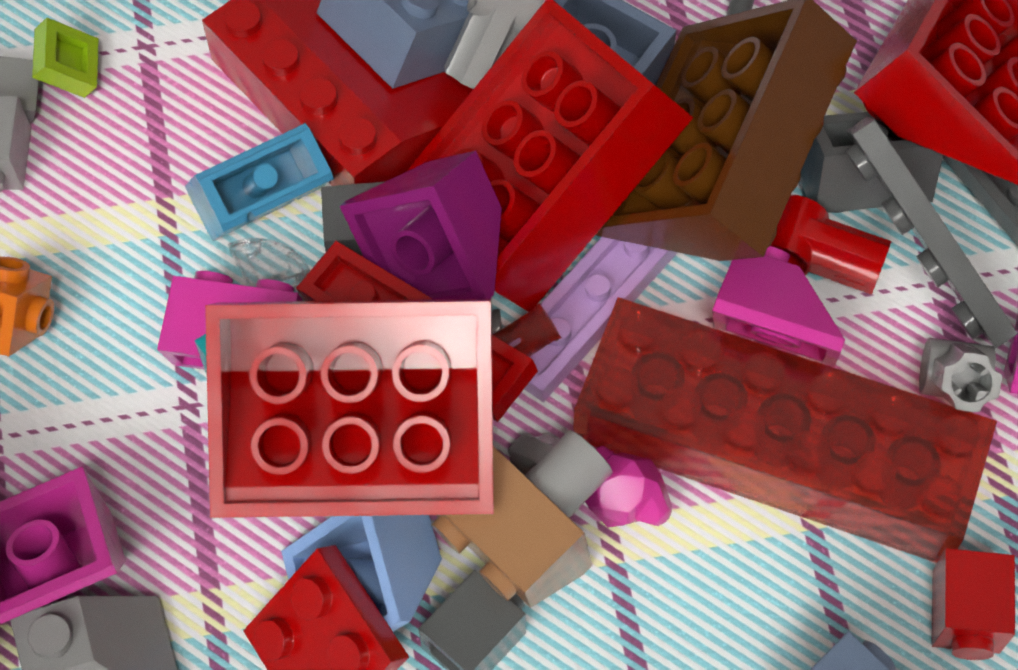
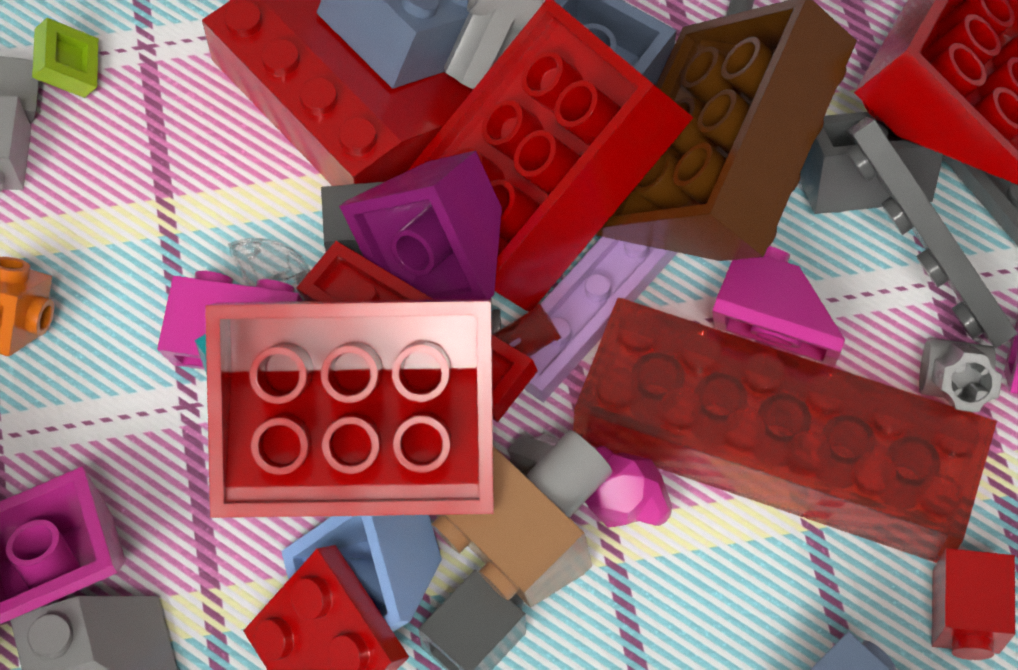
dark azure brick [185,123,334,241] -> none
red piece [770,195,892,295] -> none

